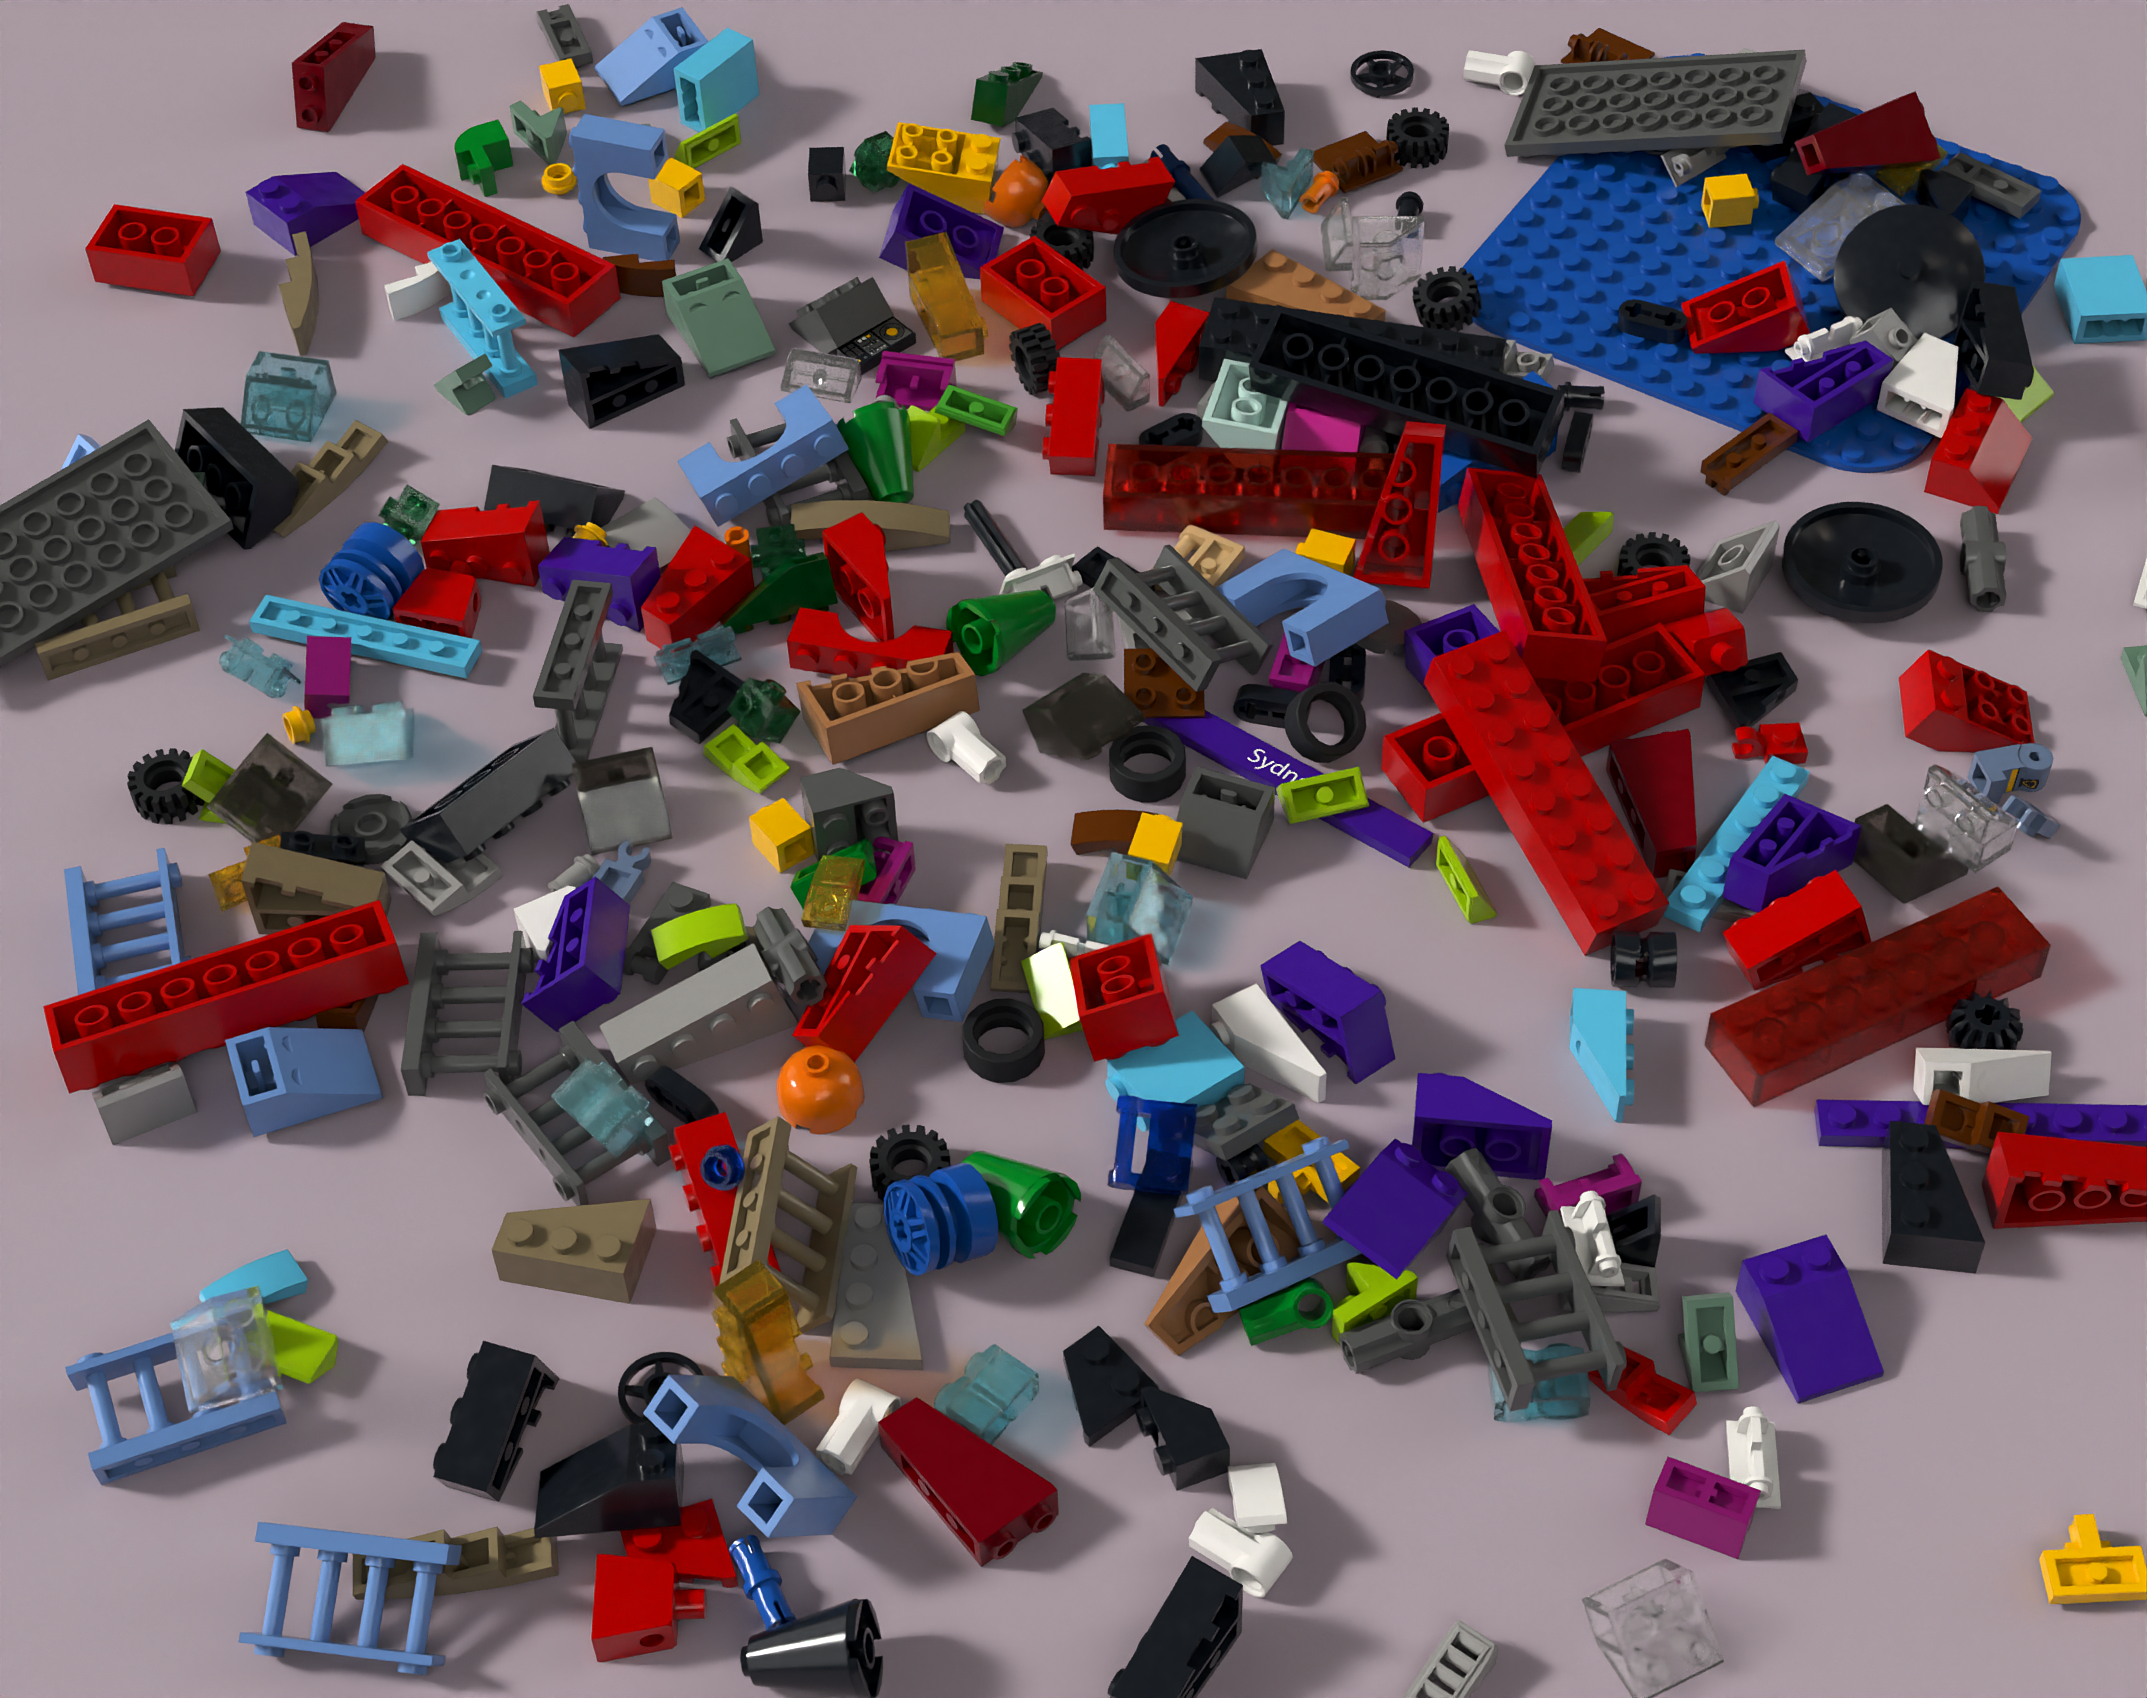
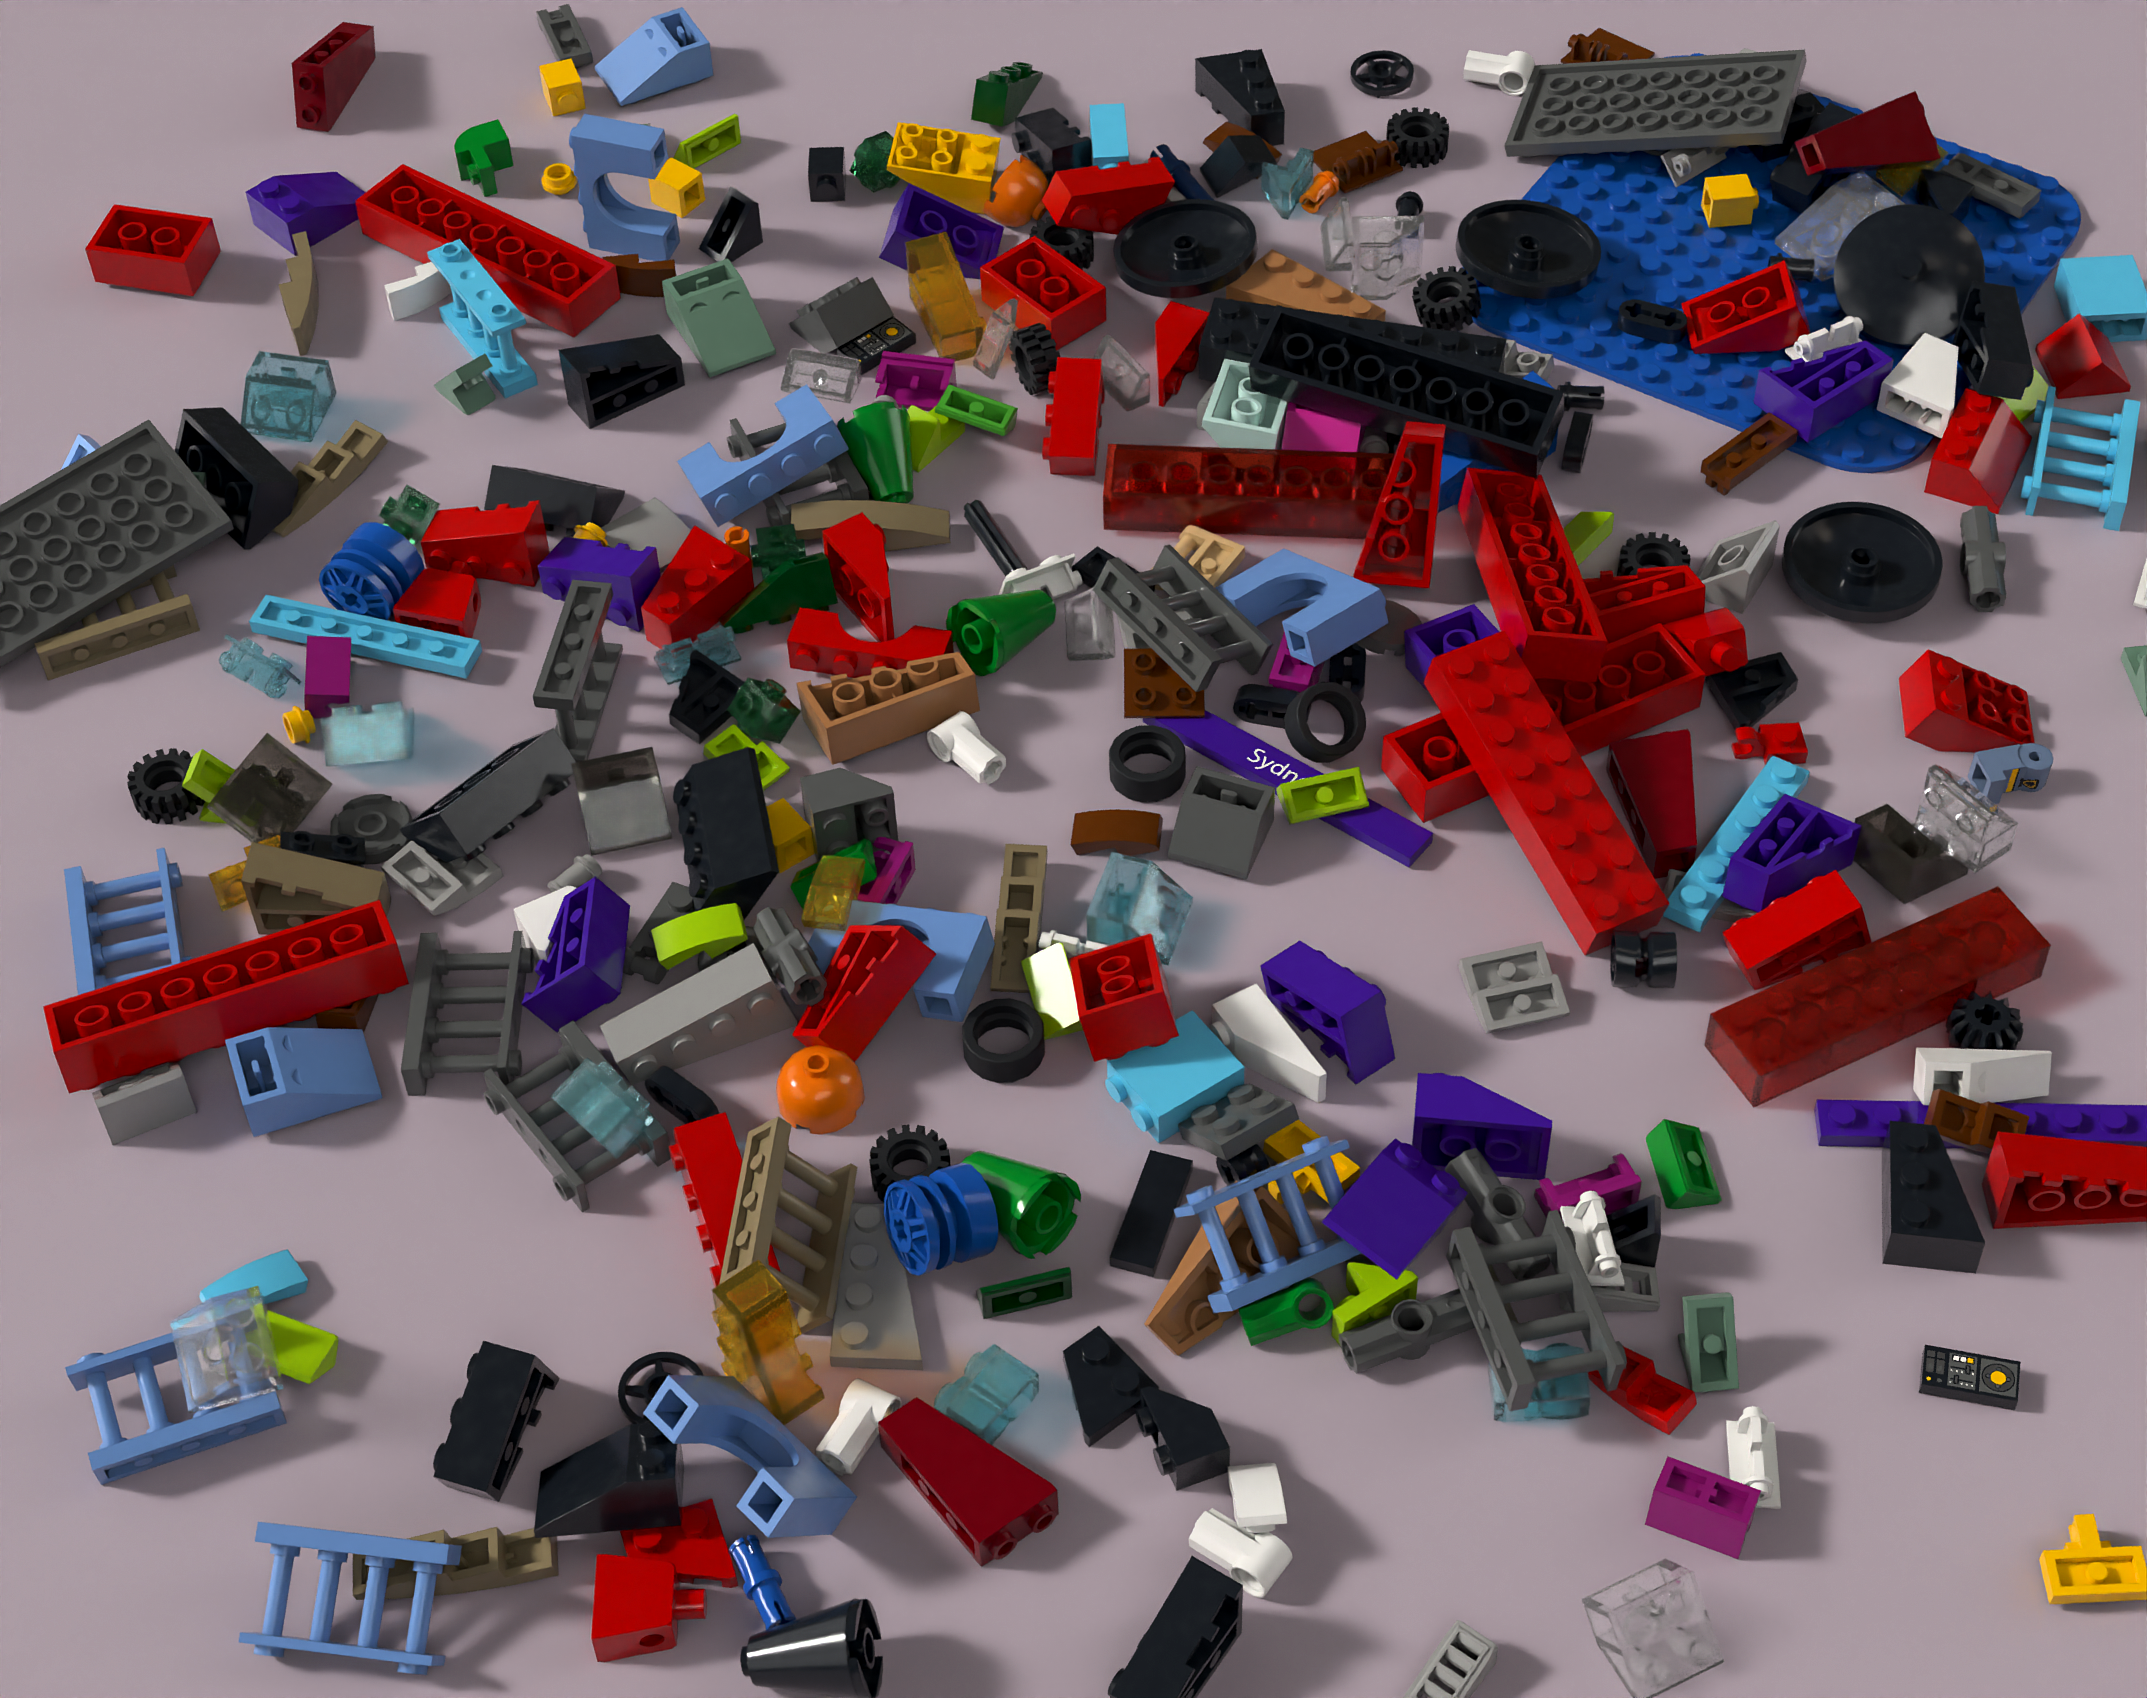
dark tan wedge [492,1199,657,1304] -> none
sand green slope [509,101,567,165] -> none
sand blue plate [593,840,651,904] -> none
medium azure brick [674,28,759,132] -> none
clear blue plate [700,1144,745,1191] -> none
clear smoke slope [1022,672,1145,761] -> none
clear blue plate [1107,1095,1198,1196] -> none
yellow brick [1127,812,1183,886] -> none
black beam [1139,413,1203,464] -> none
yellow brick [1295,528,1356,576] -> none
lime slope [1436,835,1497,924] -> none
medium azure slope [1569,988,1634,1123] -> none
dark purple slope [1735,1234,1884,1404] -> none
light grey brick [1849,308,1918,370] -> none
sand blue plate [2001,795,2060,838] -> none
none -> black slope [673,747,779,920]
none -> clear slope [973,298,1018,380]
none -> dark green slope [976,1267,1072,1319]
none -> black dish [1455,200,1601,299]
none -> light grey slope [1458,941,1570,1034]
none -> green slope [1646,1119,1722,1209]
none -> black pin [1768,253,1815,282]
none -> tile [1919,1345,2021,1410]
none -> medium azure fence [2020,386,2141,531]
none -> red slope [2035,313,2131,399]

